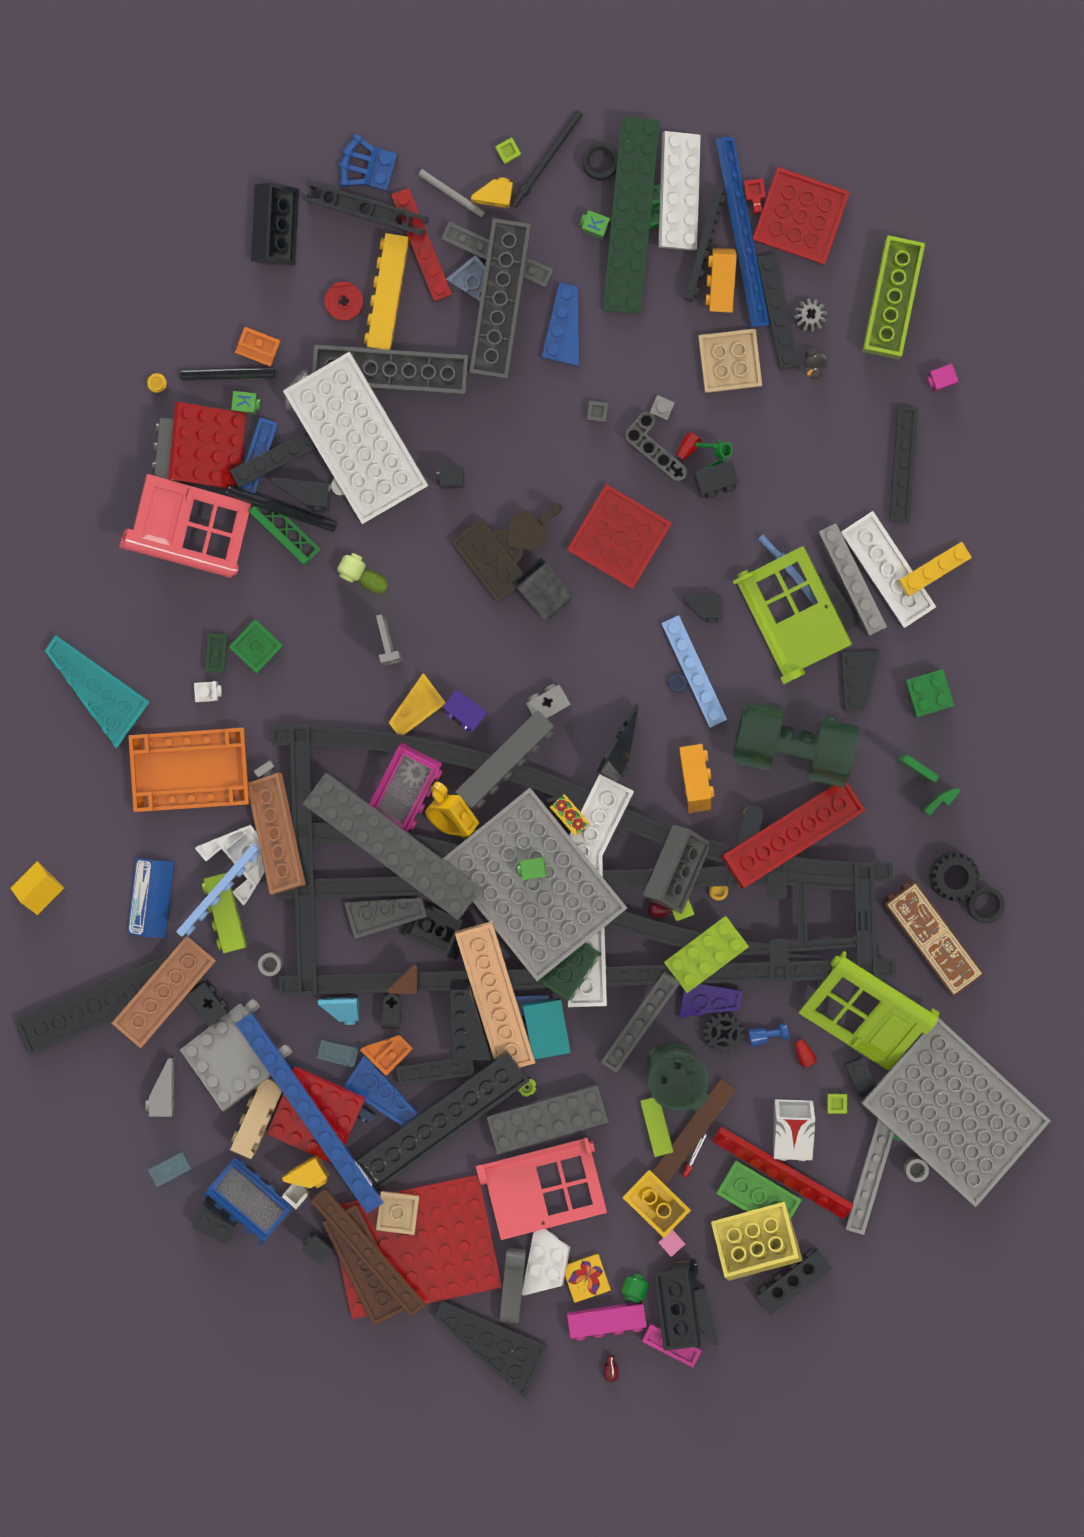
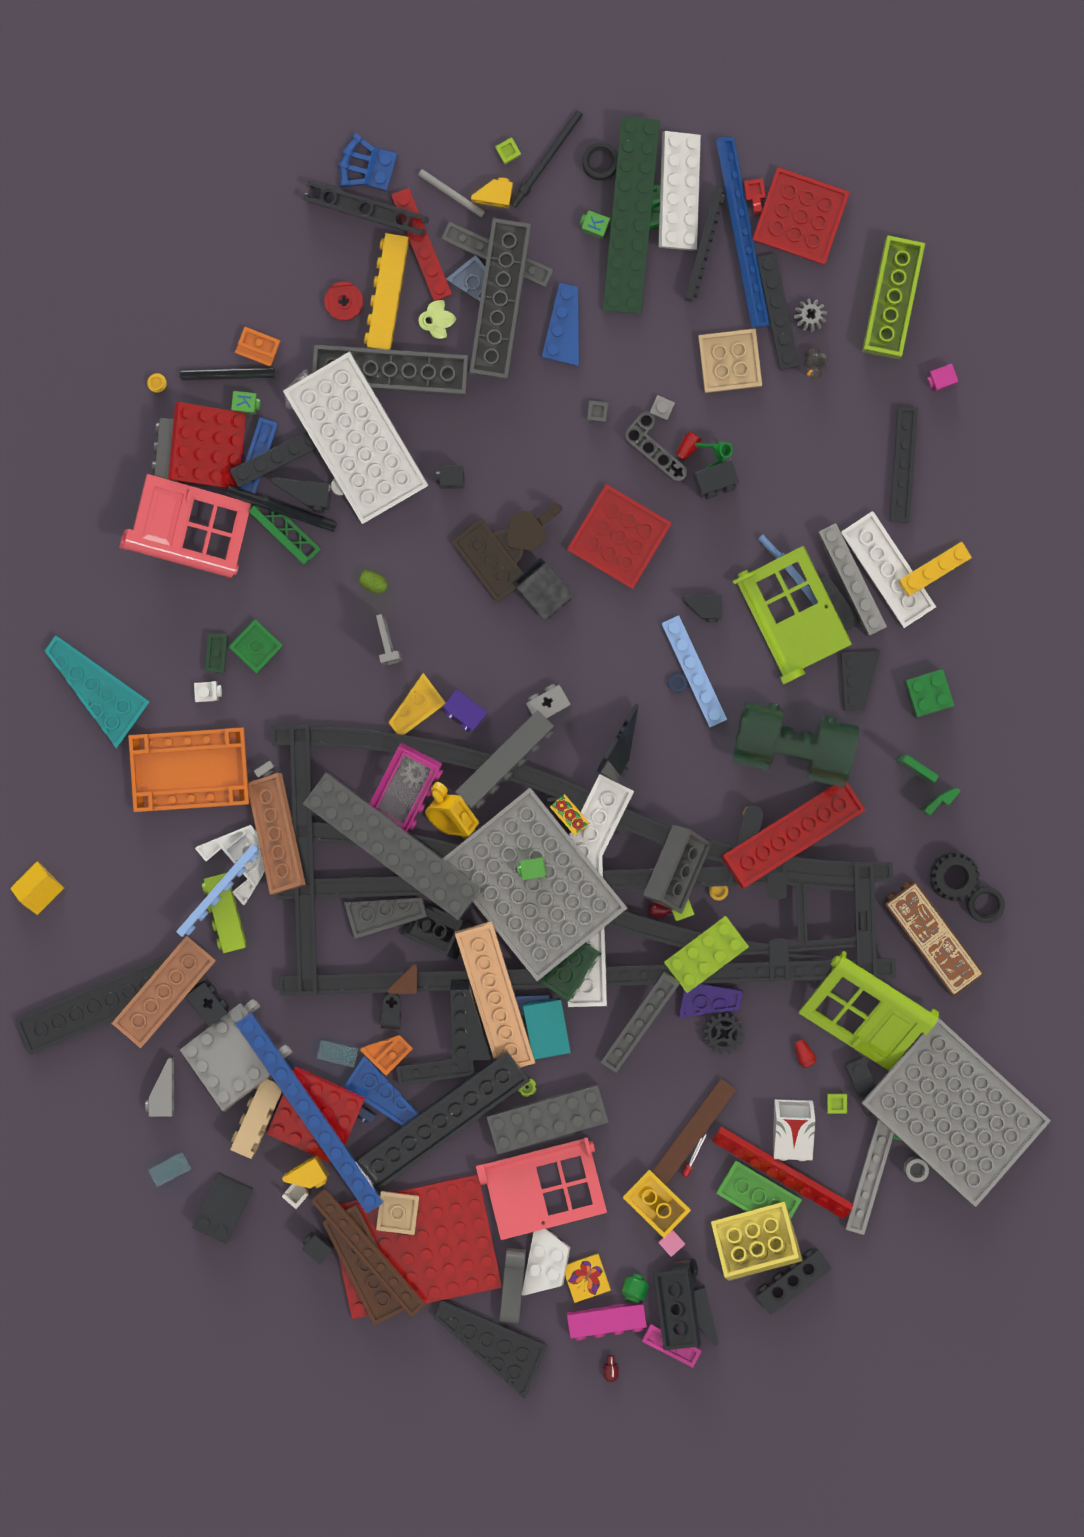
blue slope [127,858,175,938] -> none
window [202,1158,293,1246] -> none
black slope [251,182,299,266] -> none
light grey piece [258,952,283,976] -> none
medium azure slope [318,997,360,1025] -> none
yellowish green head [337,553,365,583] -> none
lime tile [640,1096,674,1157] -> none
clear green cylinder [645,1042,710,1112] -> none
light orange wedge [679,744,714,813] -> none
light orange wedge [706,248,736,312] -> none
blue piece [748,1022,789,1048] -> none
none -> yellowish green plate [418,300,456,339]

